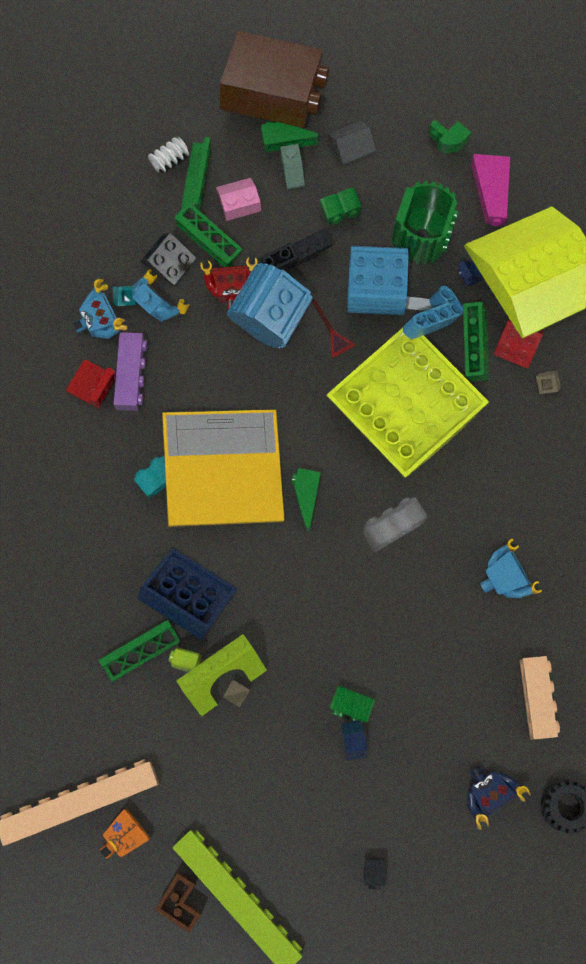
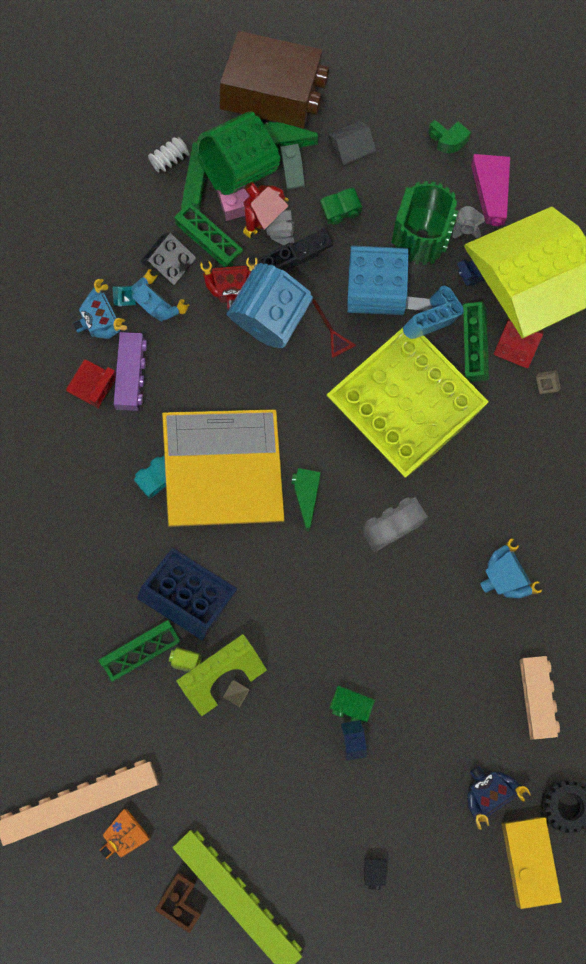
none -> green piece [196,112,280,195]
none -> torso [243,182,289,238]
none -> light grey brick [266,210,295,245]
none -> light grey brick [452,206,485,239]
none -> yellow brick [501,817,562,909]

